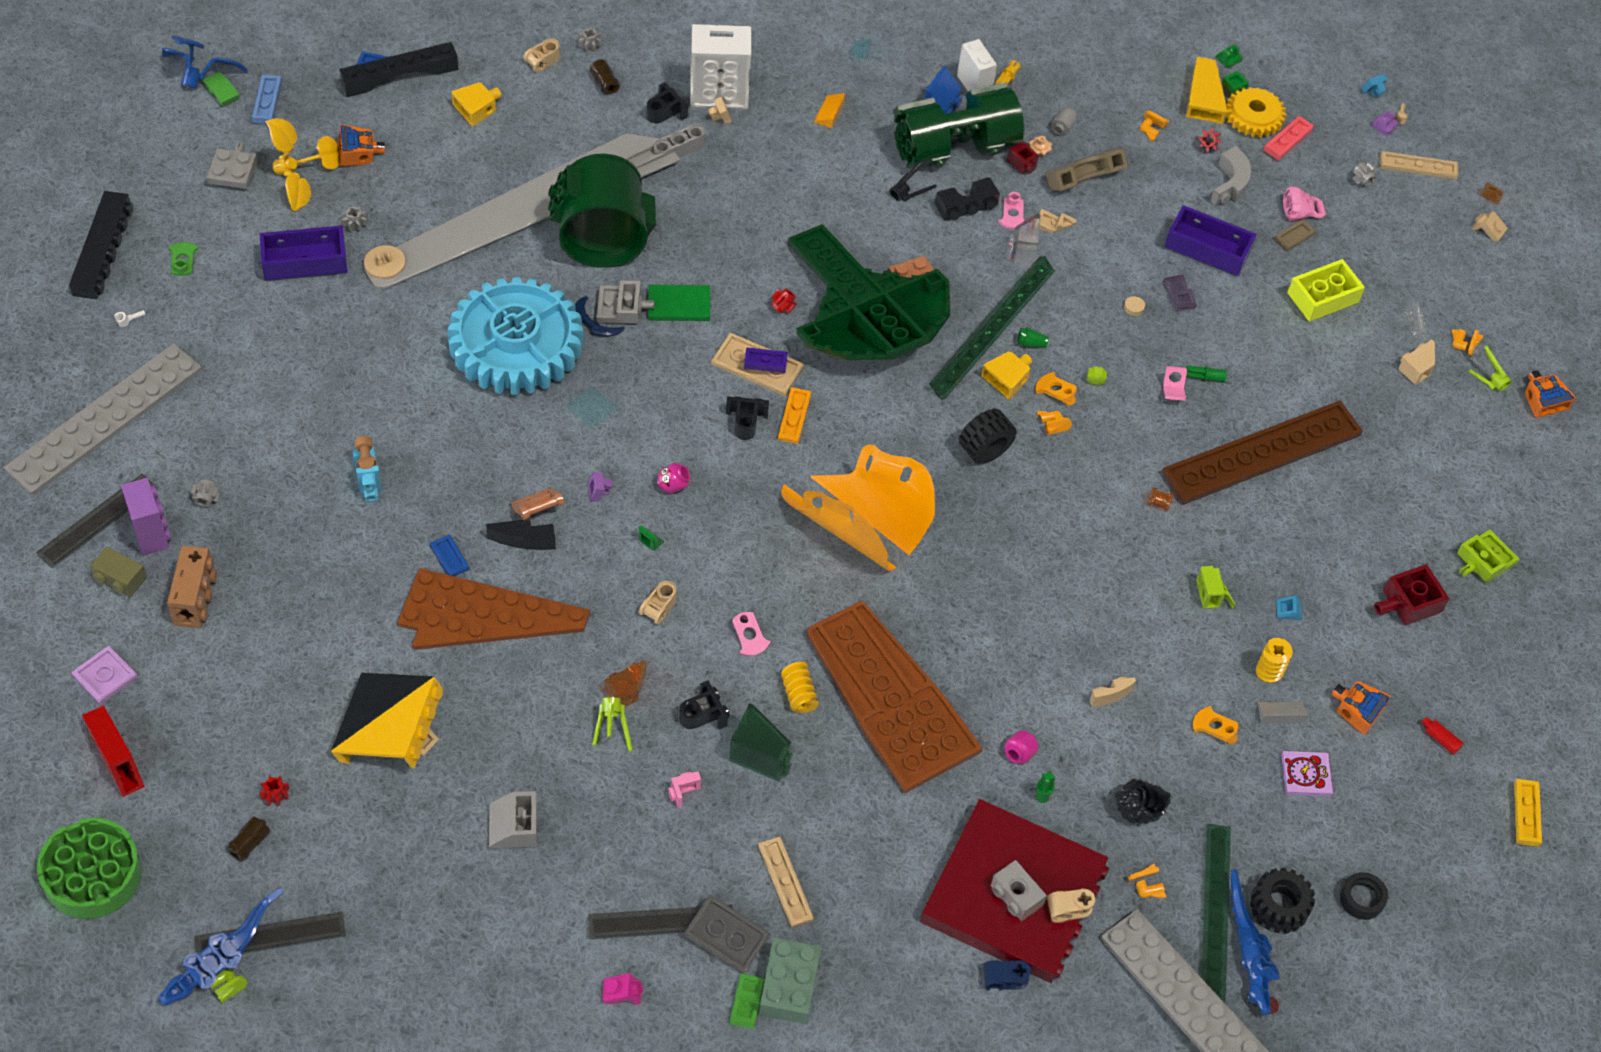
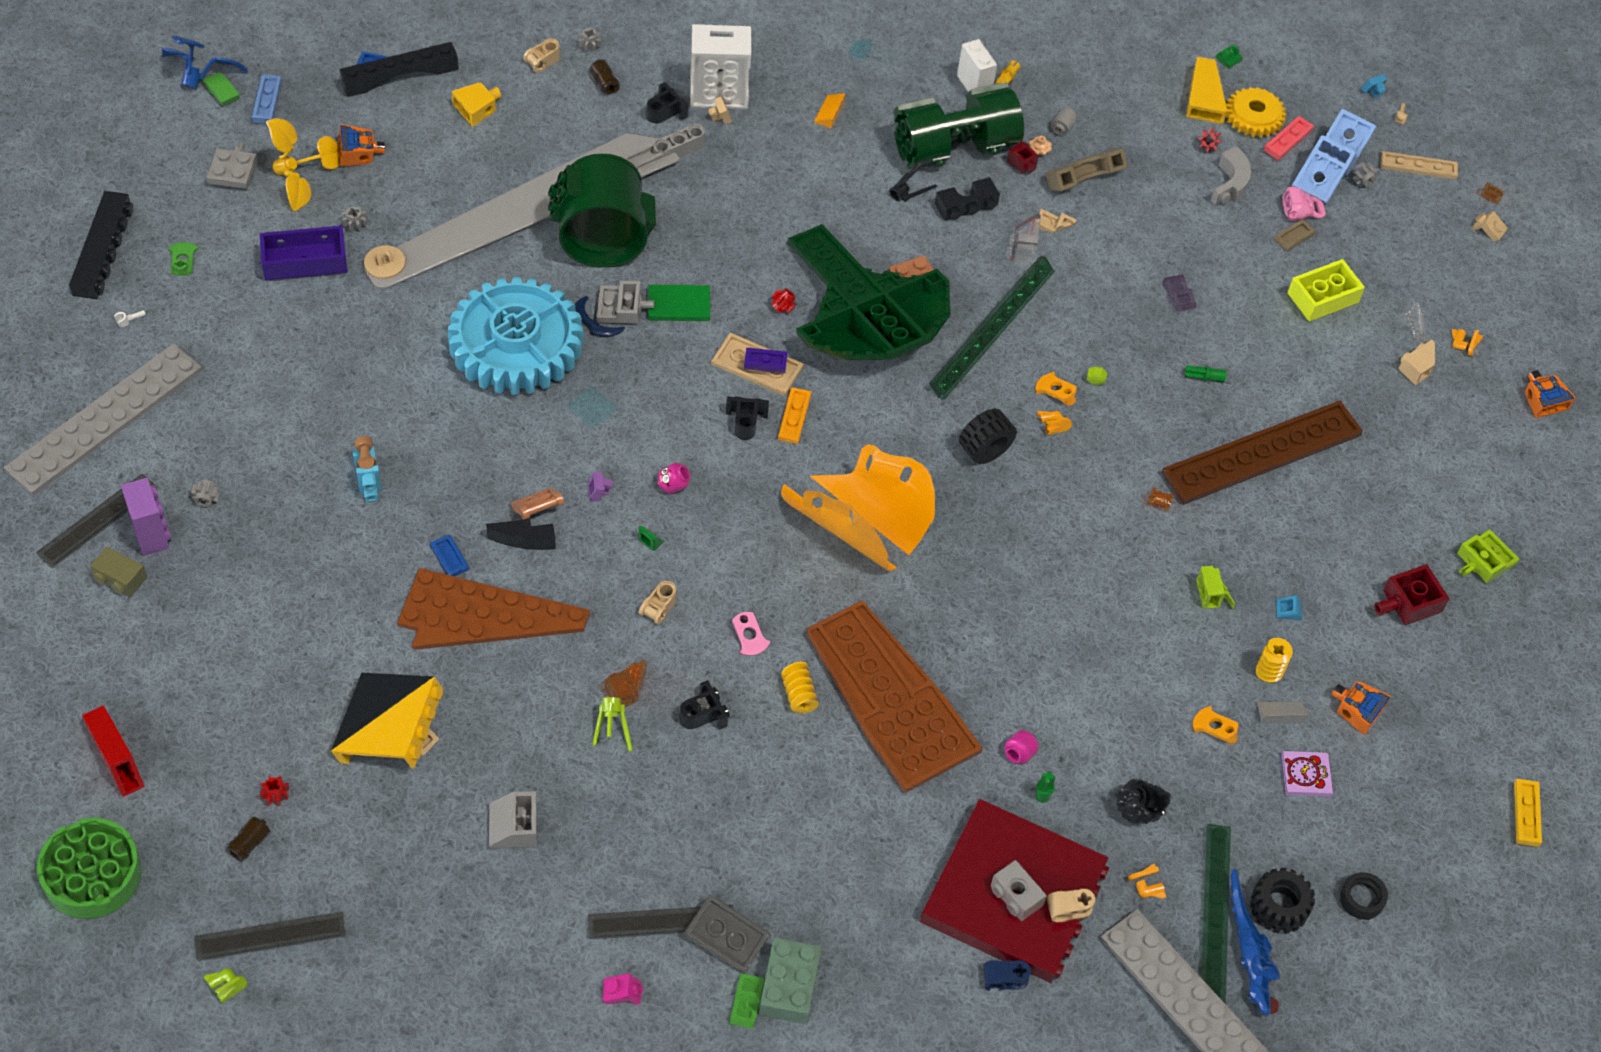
lavender tile [71,646,138,704] -> none
blue animal [159,889,284,1006] -> none
medium nougat piece [167,546,217,628] -> none
bright pink bracket [668,771,701,808] -> none
clear green slope [729,703,793,782] -> none
tan tile [758,837,814,928] -> none
blue slope [924,66,962,114] -> none
yellow torso [981,351,1032,400] -> none
bright pink piece [998,192,1028,229] -> none
green cone [1017,327,1049,348] -> none
tan slope [1090,677,1136,707] -> none
tan tile [1124,296,1145,316] -> none
light orange piece [1140,110,1169,142] -> none
bright pink bracket [1163,366,1187,401] -> none
dark purple piece [1165,205,1257,276] -> none
green tile [1222,71,1249,95] -> none
medium lavender tile [1372,111,1399,136] -> none
red cylinder [1421,717,1464,755] -> none
lime plant [1469,346,1512,392] -> none
none -> light blue bracket [1292,109,1376,204]

